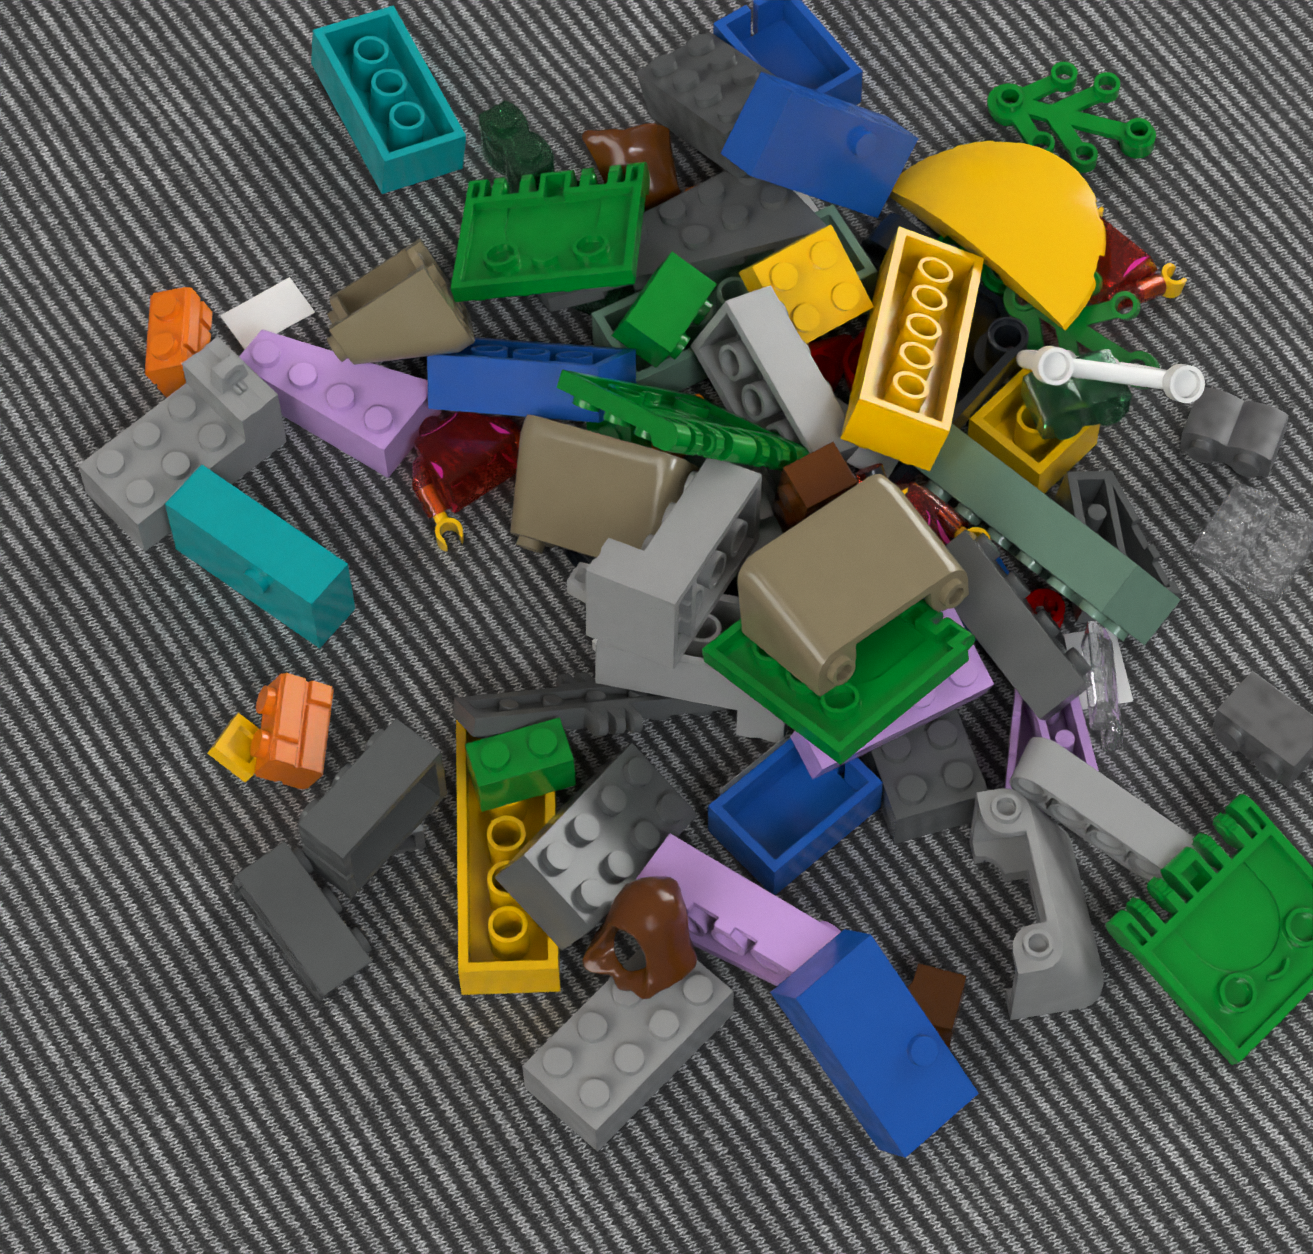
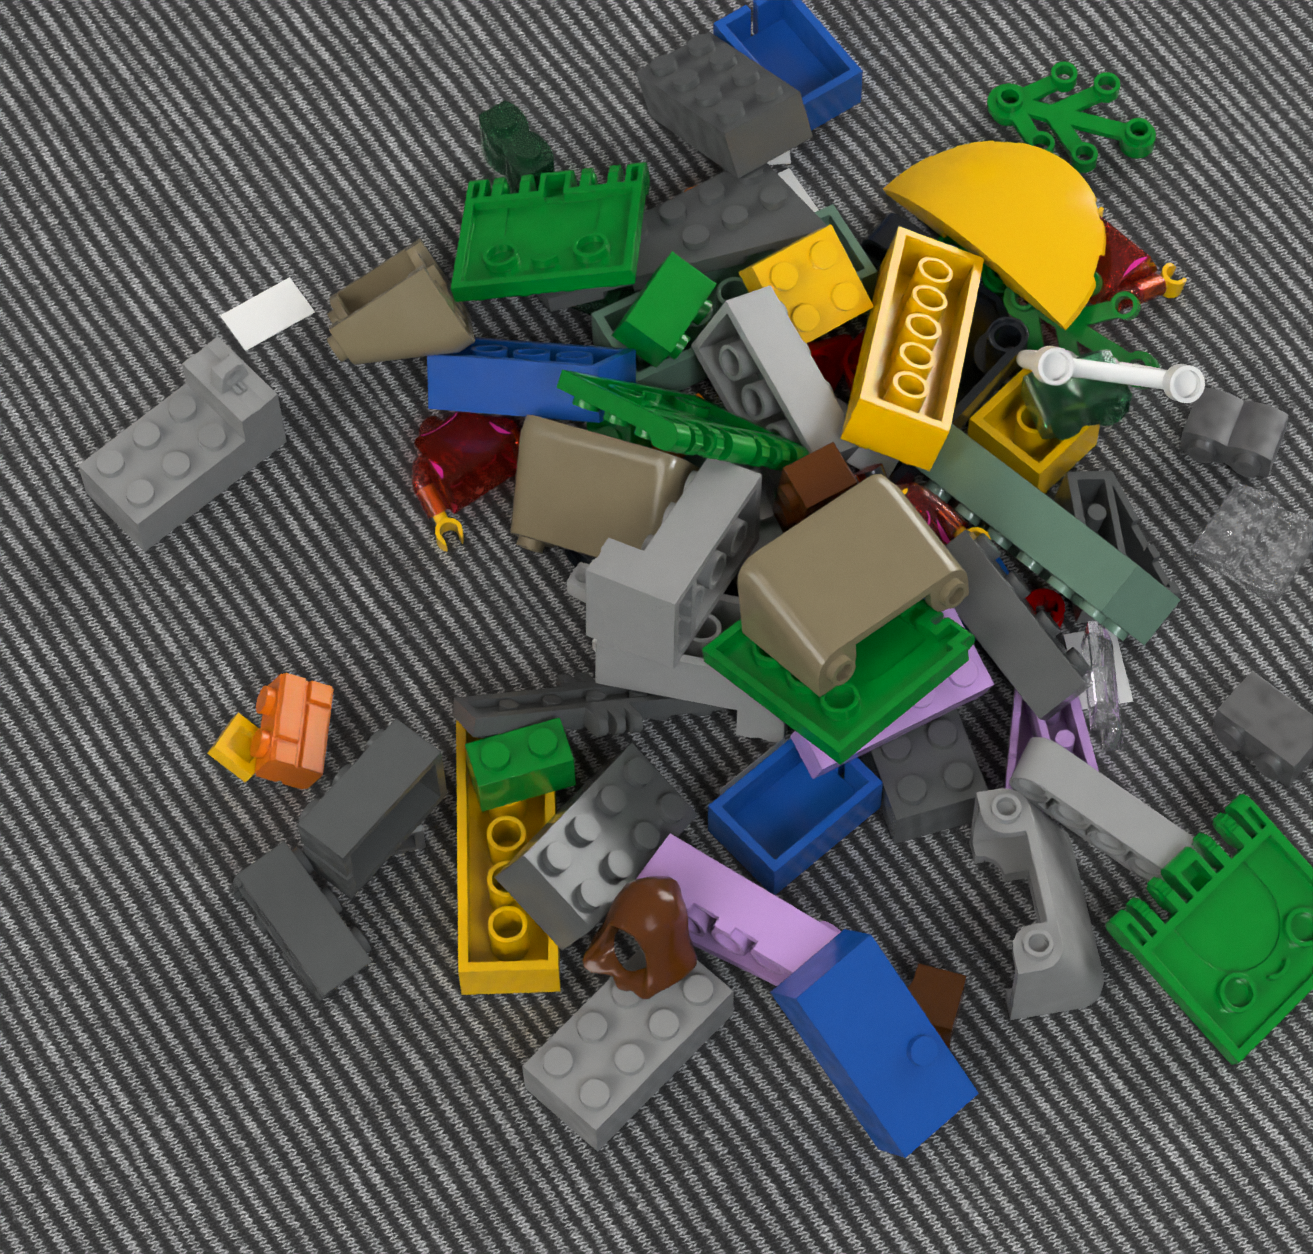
orange brick [145,287,212,397] -> none
teal brick [165,464,356,649] -> none
lavender wedge [239,330,441,478] -> none
teal brick [311,5,466,194] -> none
reddish brown piece [582,123,681,212] -> none
blue brick [720,71,919,218] -> none

